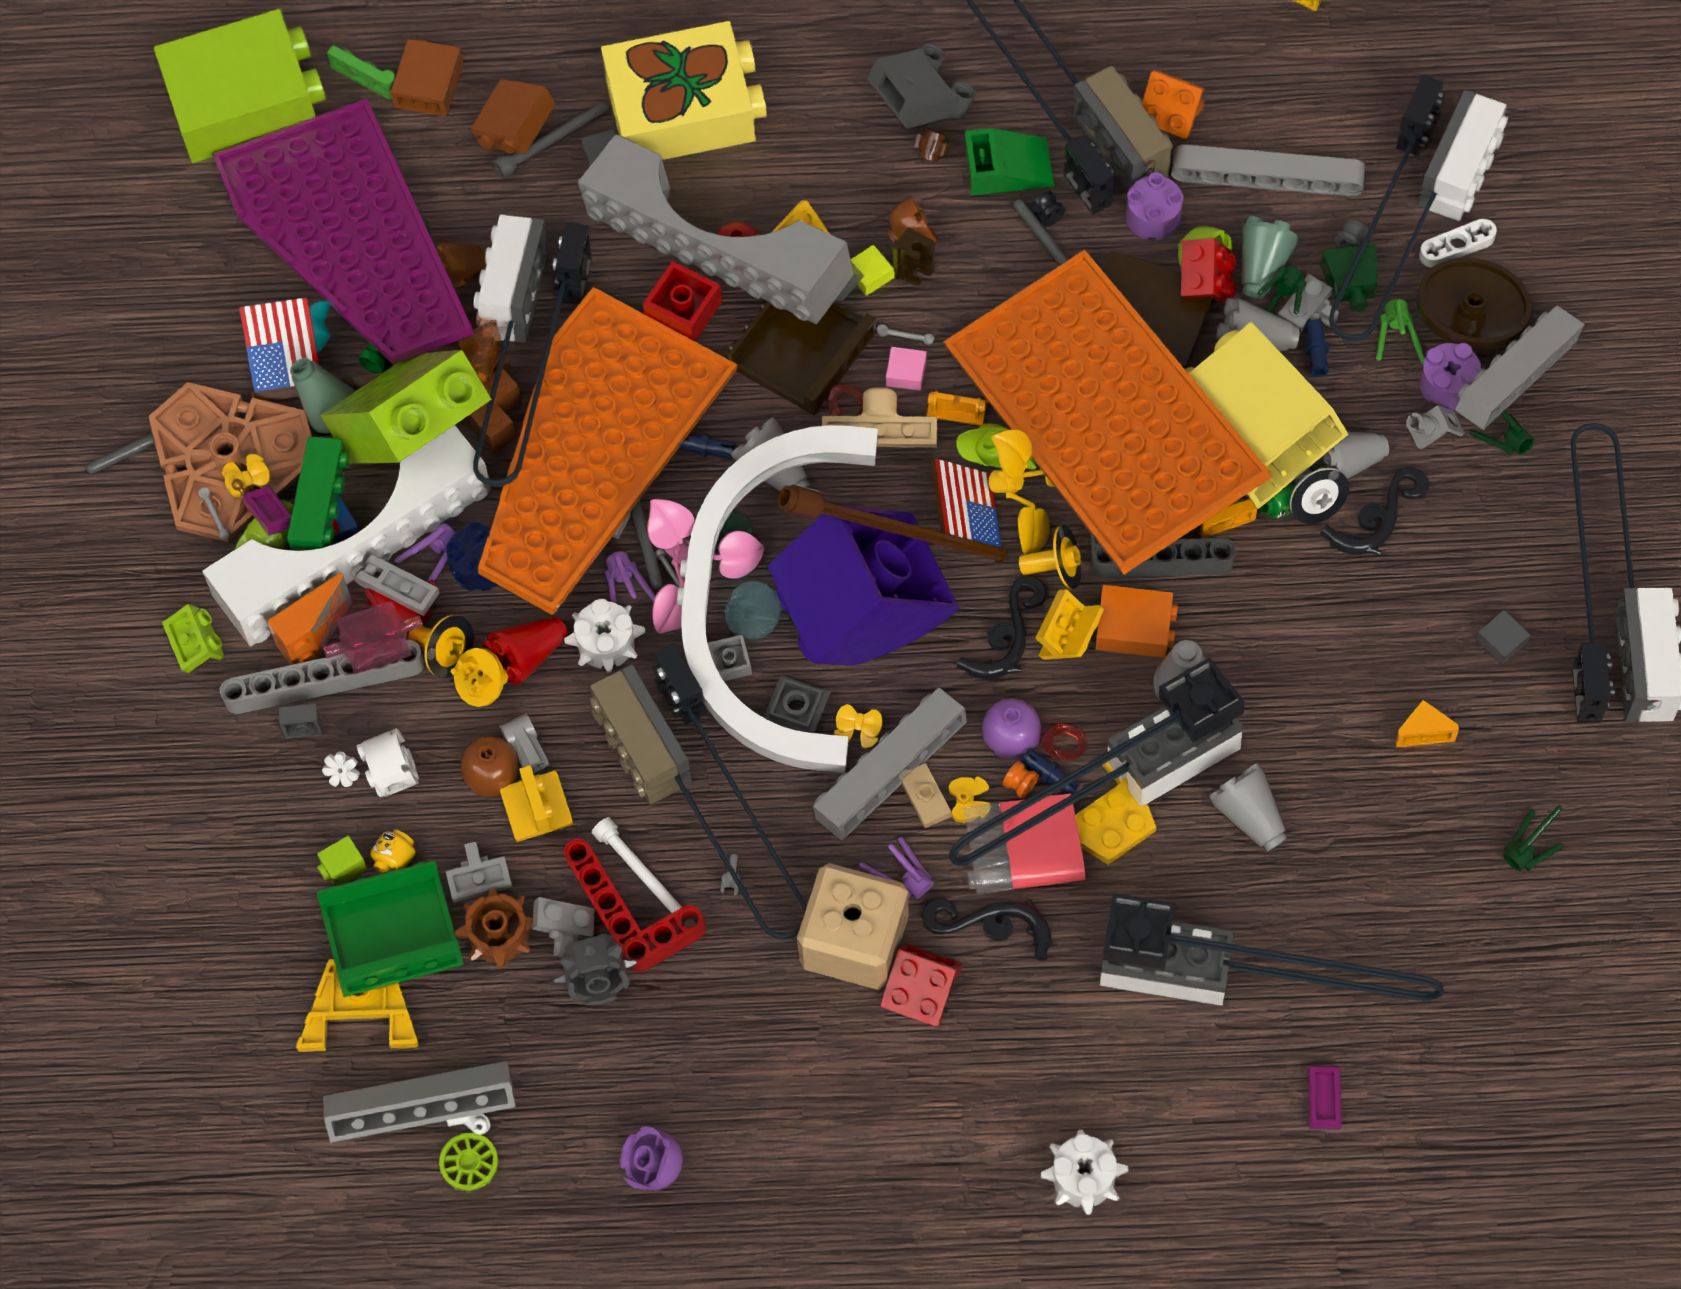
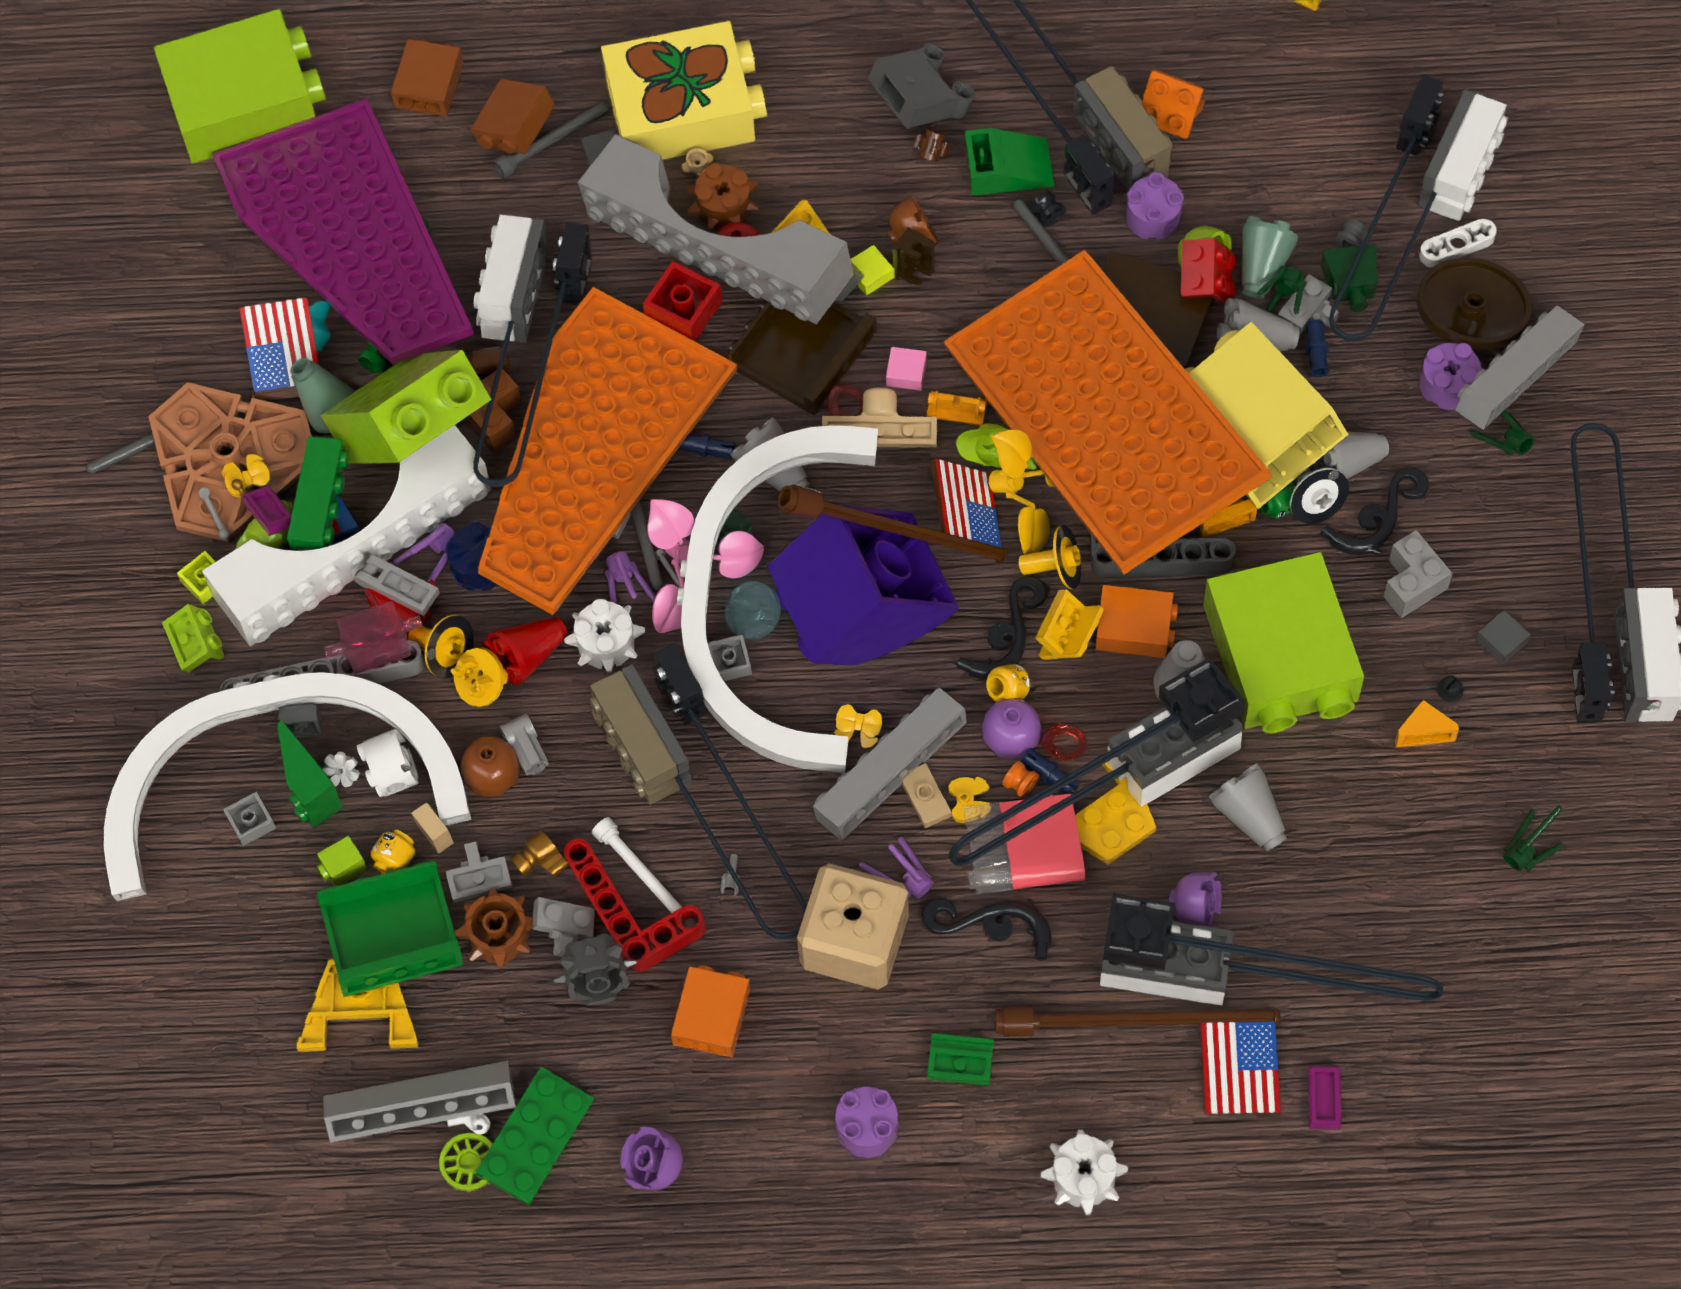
orange slope [267,572,352,665] -> none
bright green plate [327,45,395,99] -> none
clear orange slope [436,243,487,287] -> none
clear orange slope [458,320,501,381] -> none
yellow bracket [500,765,573,842] -> none
dark grey piece [763,675,831,733] -> none
light grey hinge [877,324,934,345] -> none
bracket [881,943,963,1027] -> none
light grey beam [1171,145,1365,196] -> none
bright green plant [1376,299,1425,365] -> none
light grey bracket [1406,405,1465,449] -> none
none -> white arch [104,673,472,901]
none -> neon yellow piece [177,551,216,604]
none -> light grey piece [223,792,276,846]
none -> green slope [277,720,343,828]
none -> tan piece [411,802,454,854]
none -> green plate [475,1067,594,1206]
none -> pearl gold piece [510,830,569,878]
none -> orange brick [671,965,750,1058]
none -> tan plate [682,148,713,176]
none -> dark orange brick [687,163,760,229]
none -> medium lavender brick [835,1087,898,1158]
none -> green plate [927,1033,994,1086]
none -> yellow head [986,664,1030,702]
none -> flag [995,1005,1281,1115]
none -> medium lavender cylinder [1169,872,1222,928]
none -> lime brick [1203,552,1364,733]
none -> light grey brick [1383,530,1452,618]
none -> black piece [1437,676,1464,702]

